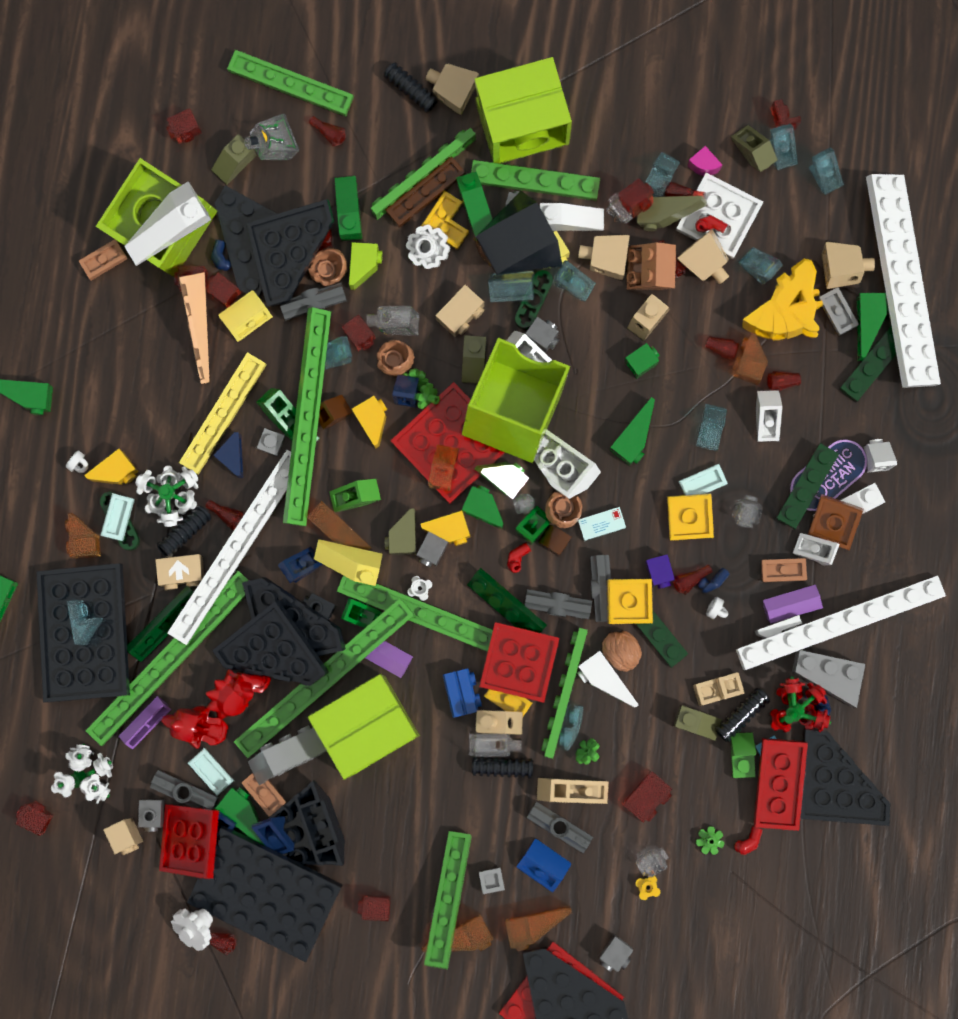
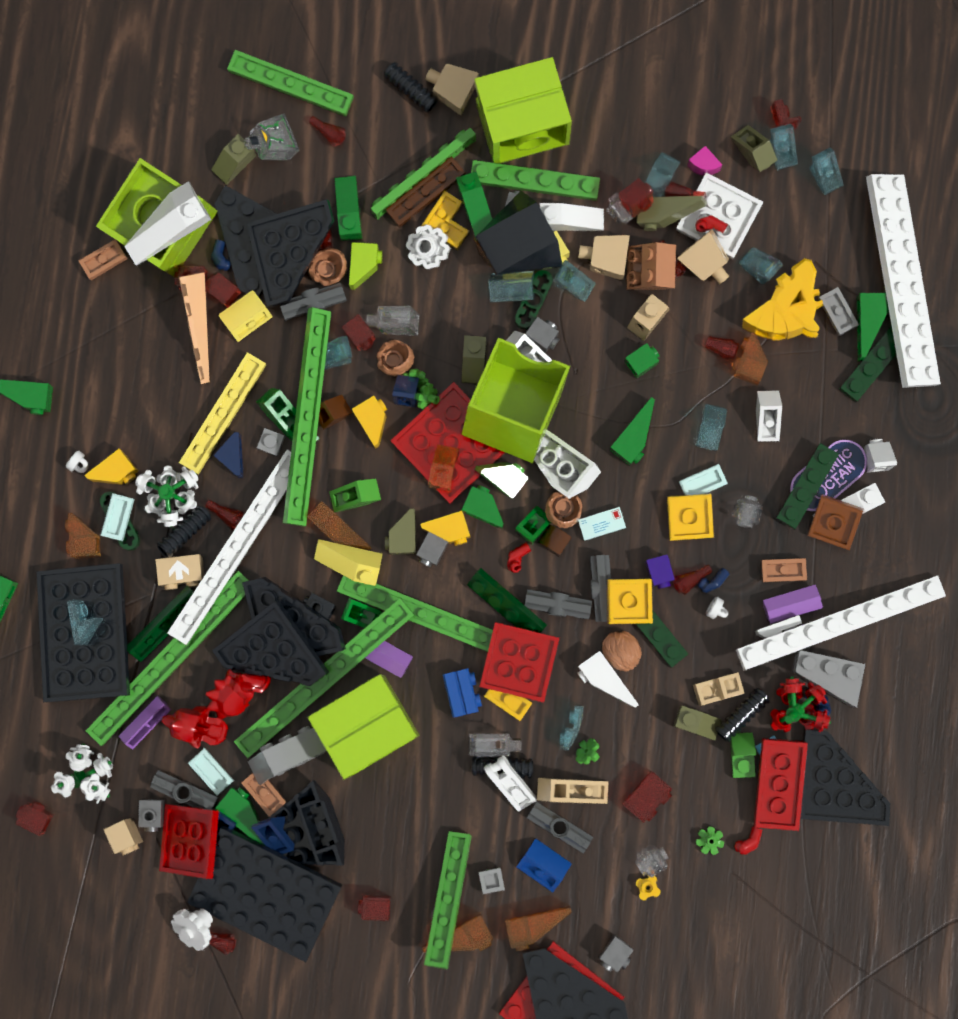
clear red brick [166,108,202,143] -> none
dark blue slope [278,547,323,583] -> none
white plate [408,576,432,601] -> none
tan brick [436,285,484,337] -> none
tan torso [476,710,523,734] -> none
clear plate [513,493,535,515] -> none
bright green plate [541,628,588,759] -> none
clear red cone [767,371,801,391] -> none
white slope [793,533,839,566] -> none
tan torso [822,242,875,289] -> none
none -> white plate [484,755,537,811]

